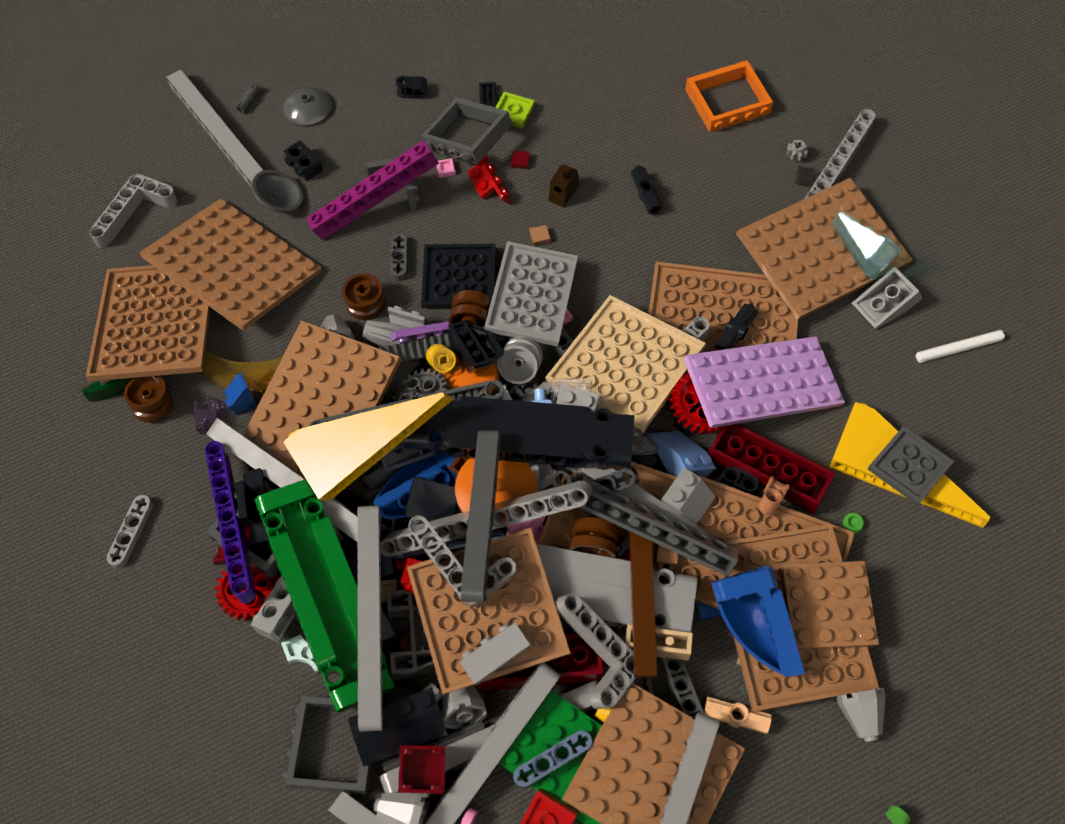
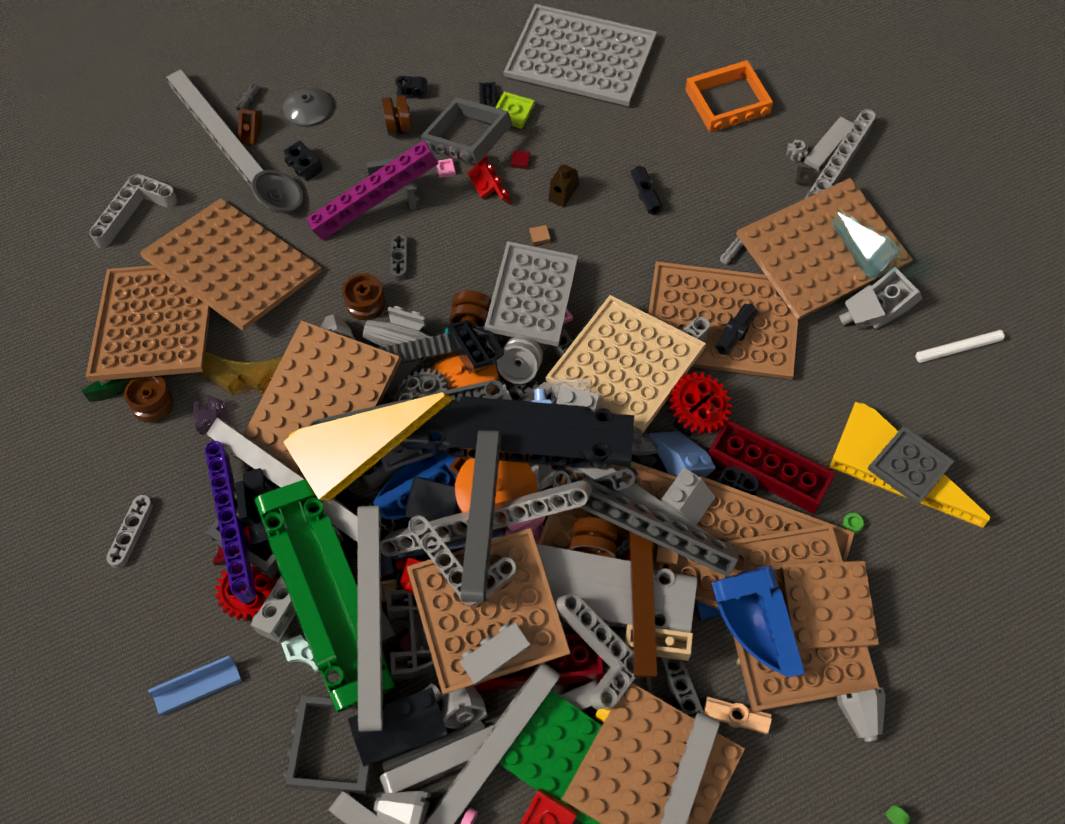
blue slope [224,373,257,415] -> none
medium lavender plate [390,322,449,344] -> none
dark red container [398,745,446,794] -> none
black plate [421,244,496,308] -> none
yellow wheel [426,343,456,373] -> none
sand blue beam [513,731,592,788] -> none
lavender plate [684,336,845,428] -> none
nougat piece [758,476,790,515] -> none
none -> medium blue panel [148,655,242,716]
none -> reddish brown slope [238,108,263,145]
none -> reddish brown wheel [382,95,411,136]
none -> light grey plate [504,4,657,106]
none -> light grey axle [720,237,744,265]
none -> light grey tile [804,116,853,170]
none -> light grey torso [839,285,888,329]

